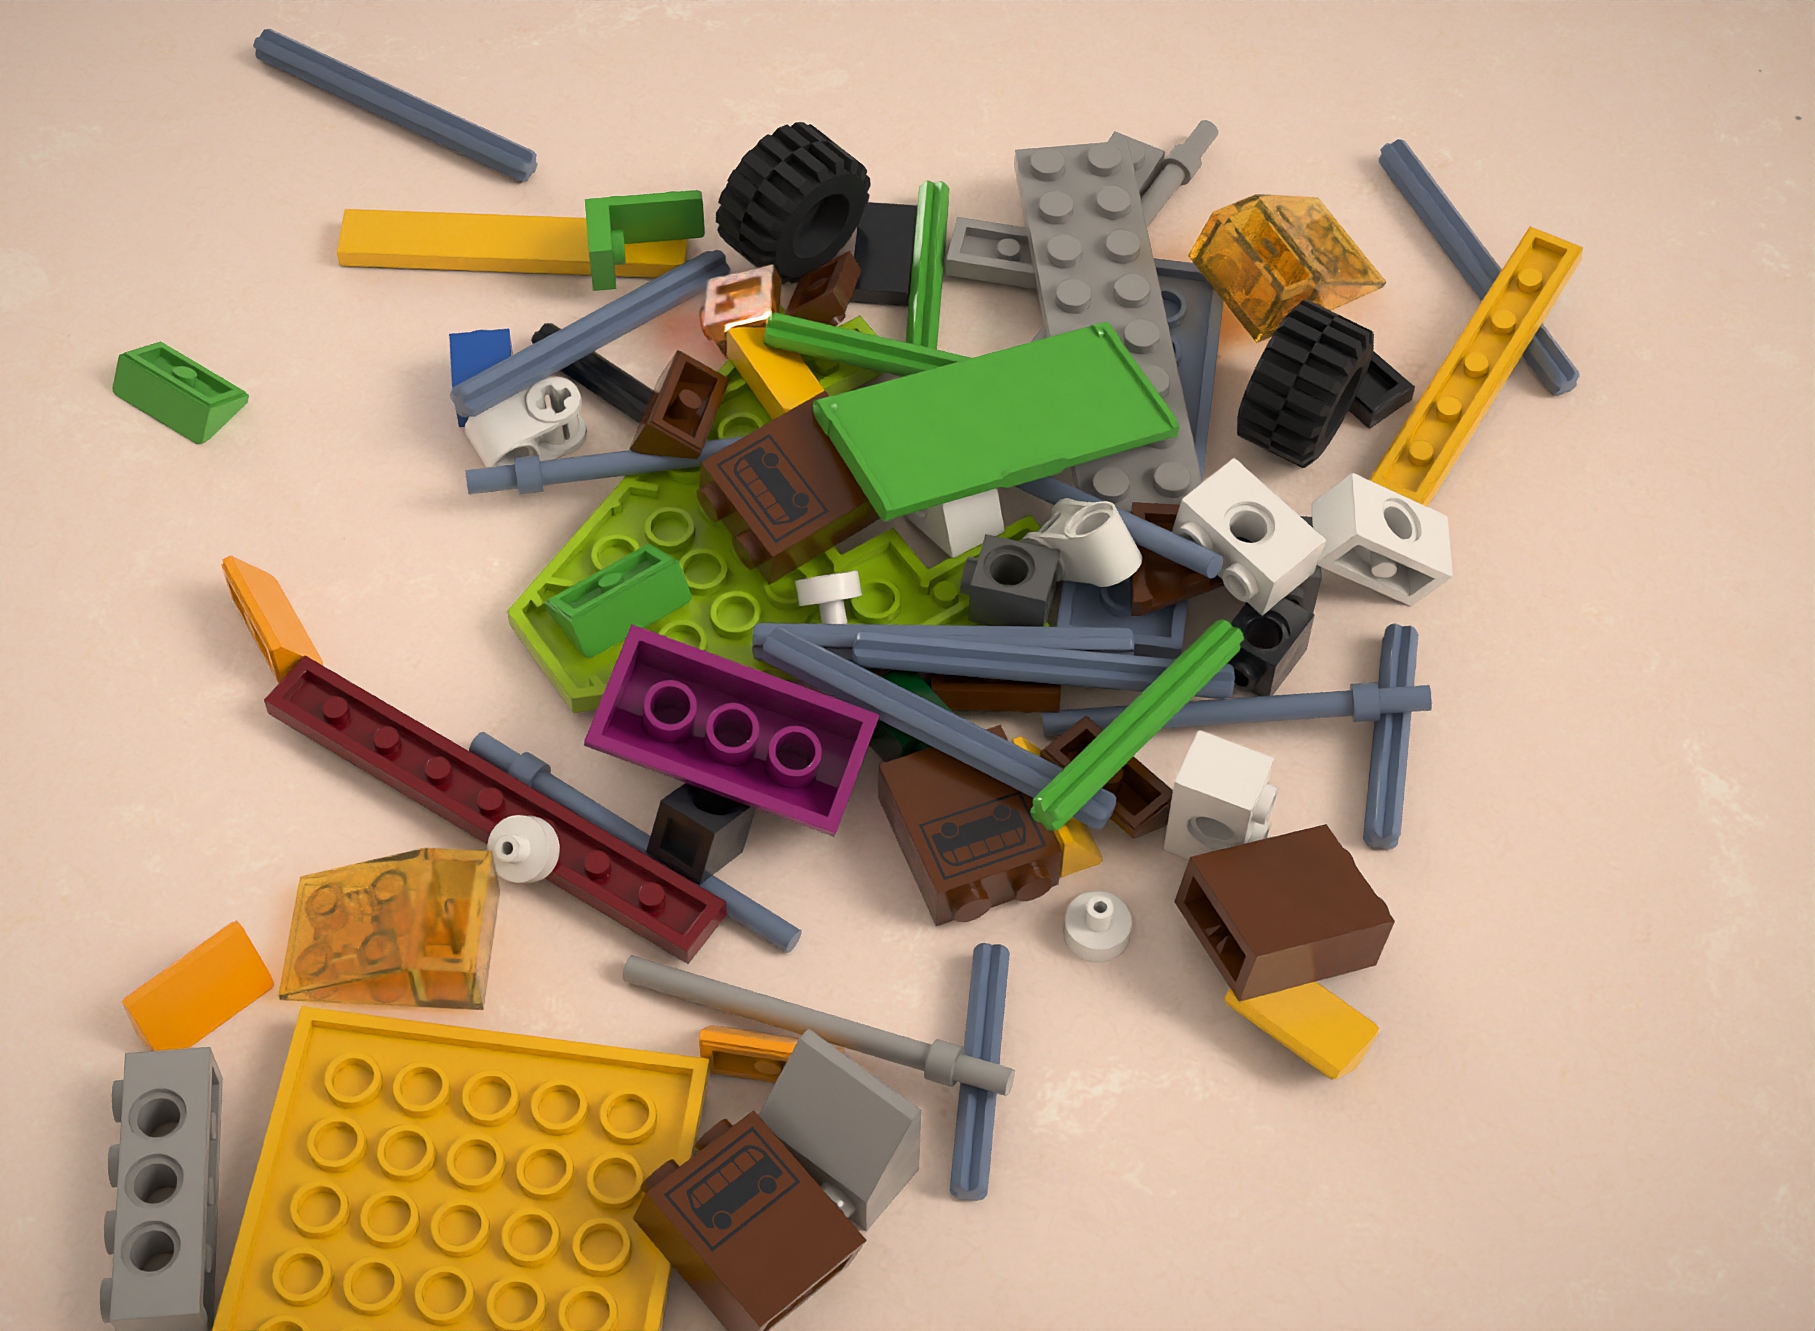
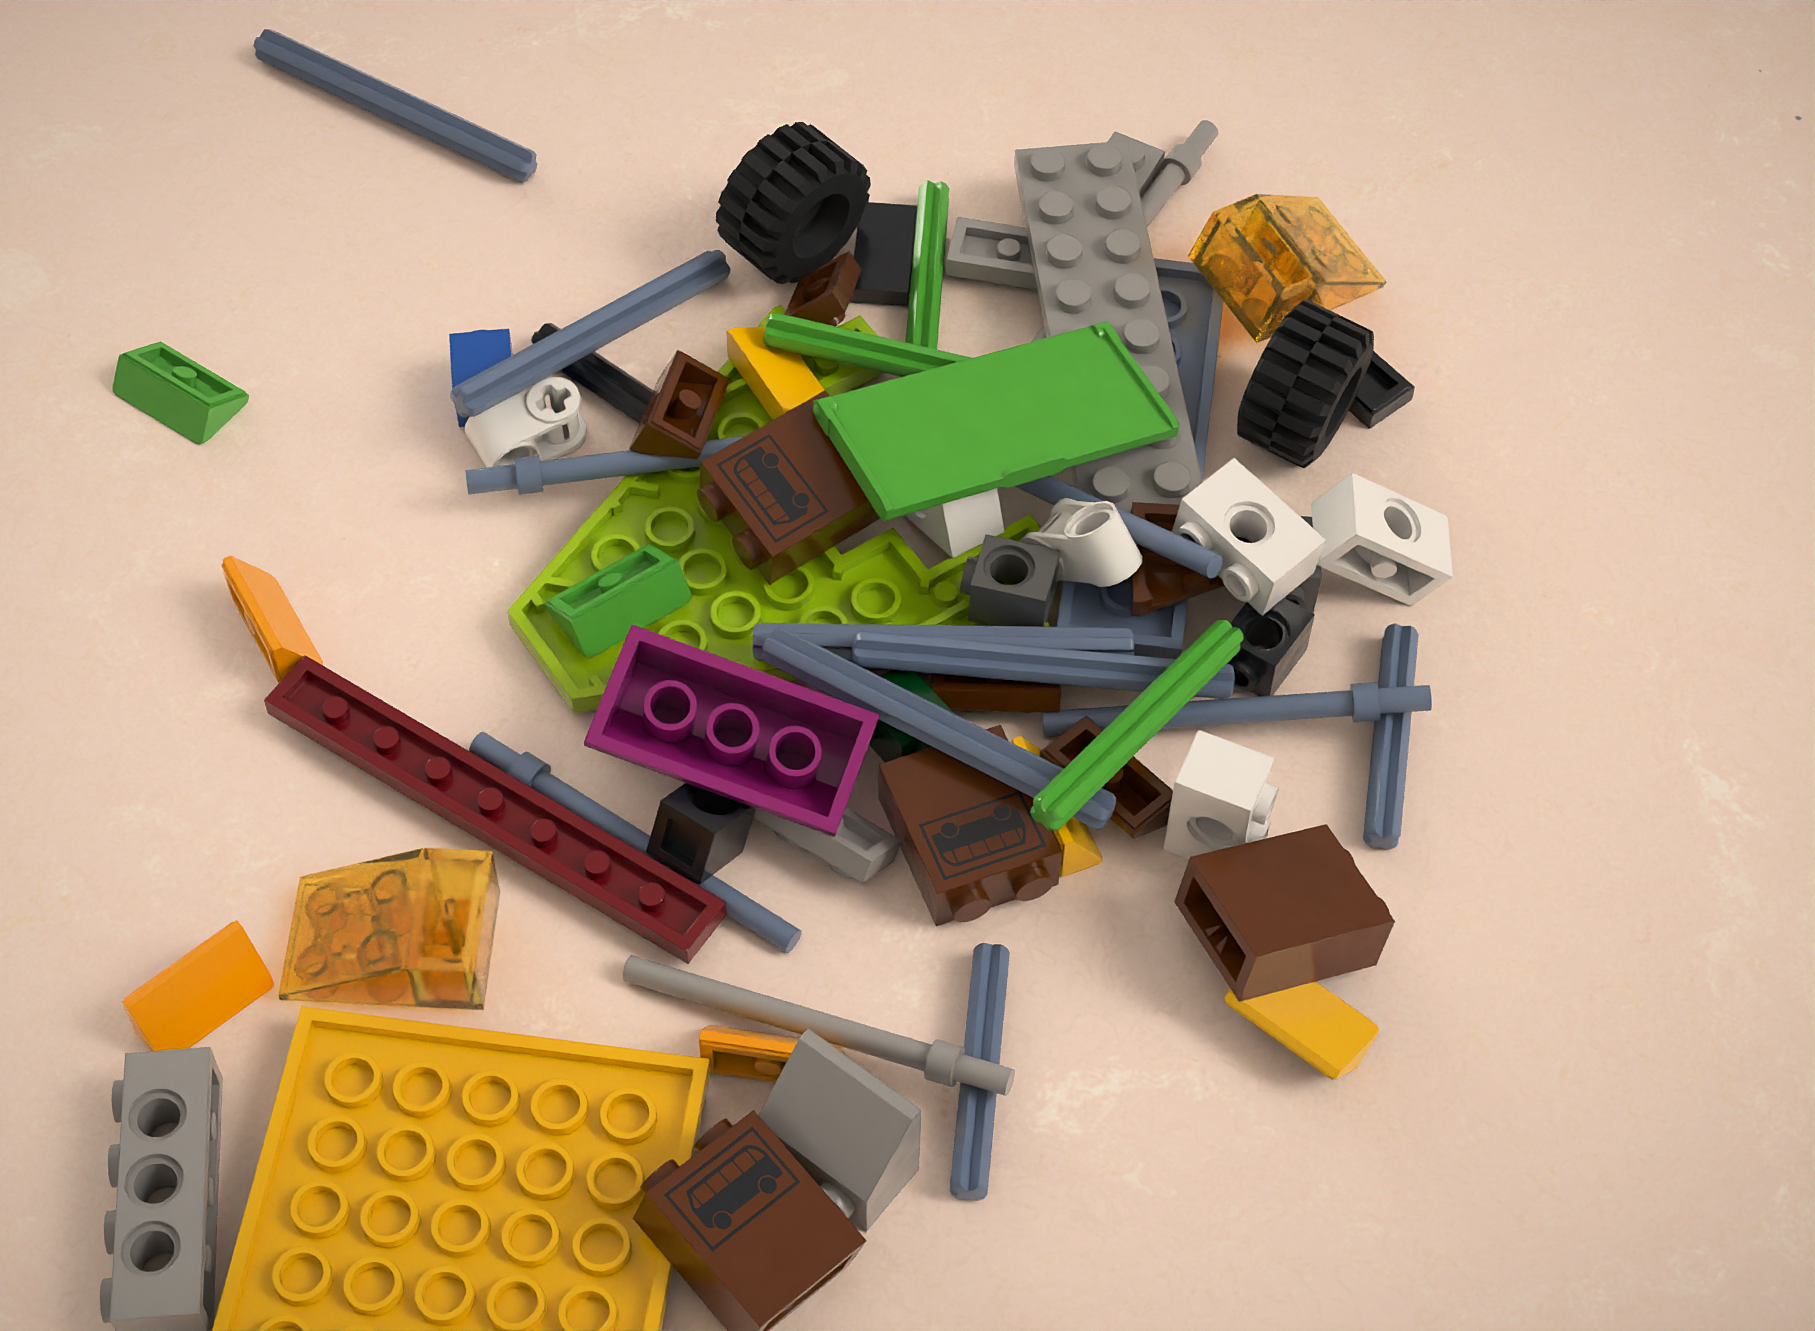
yellow tile [337,209,689,278] -> none
white tile [487,815,560,883] -> none
bright green bracket [585,190,705,291] -> none
clear orange bracket [699,264,782,359] -> none
white tile [795,570,862,624] -> none
white tile [1064,891,1132,962] -> none
yellow tile [1369,226,1583,507] -> none
sand blue axle [1378,139,1580,396] -> none
none -> light grey plate [754,807,902,883]

